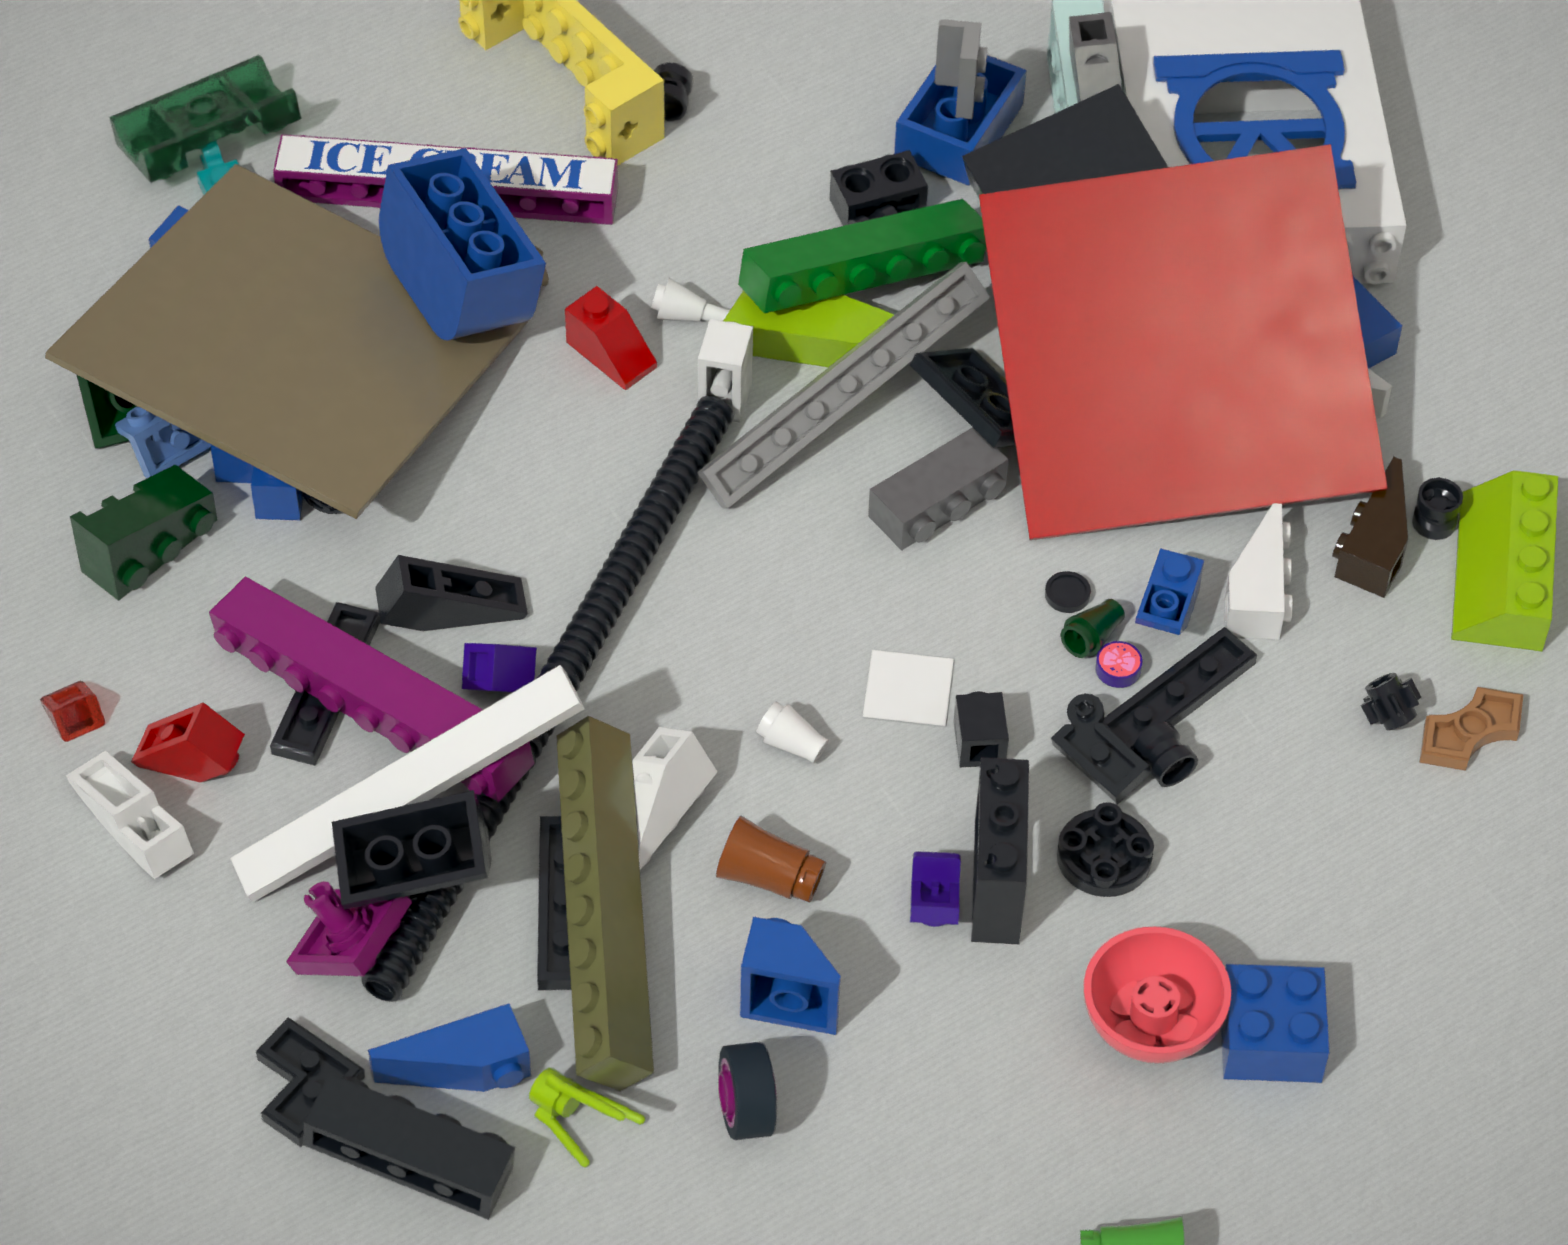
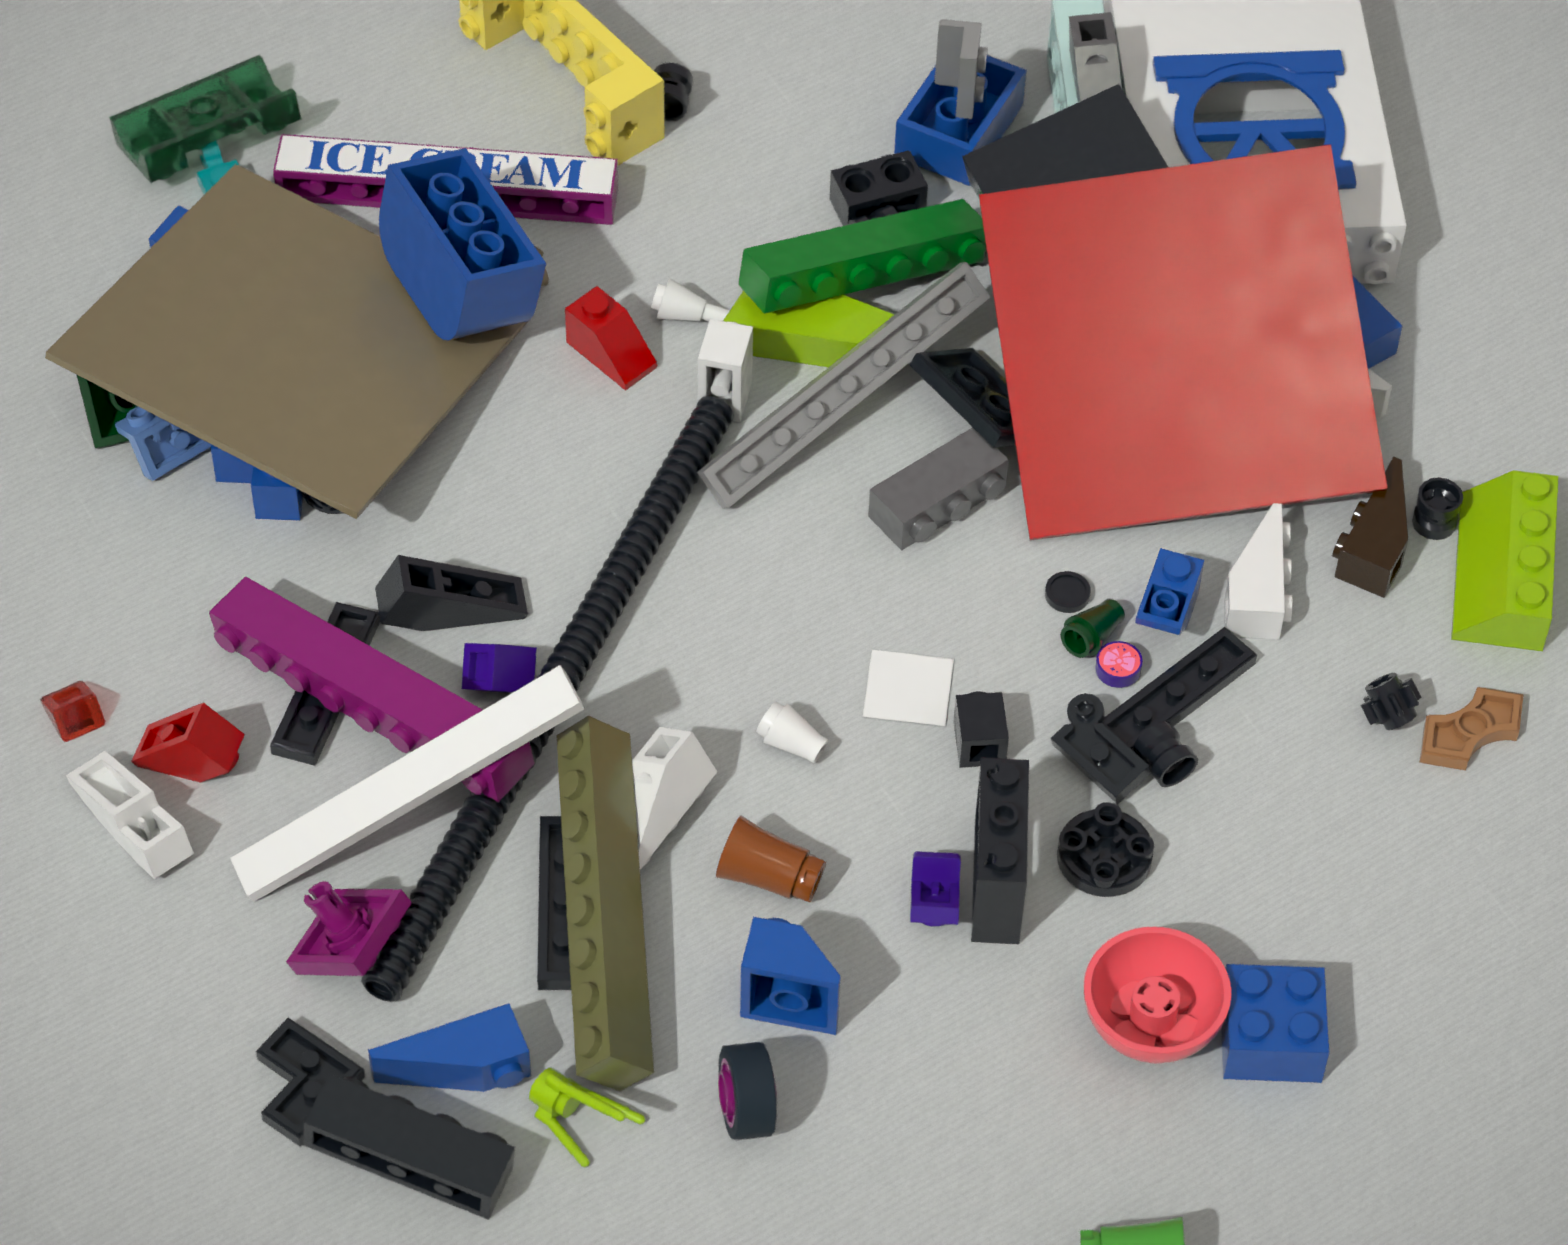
dark green wedge [70,464,218,601] -> none
black slope [331,790,492,910] -> none

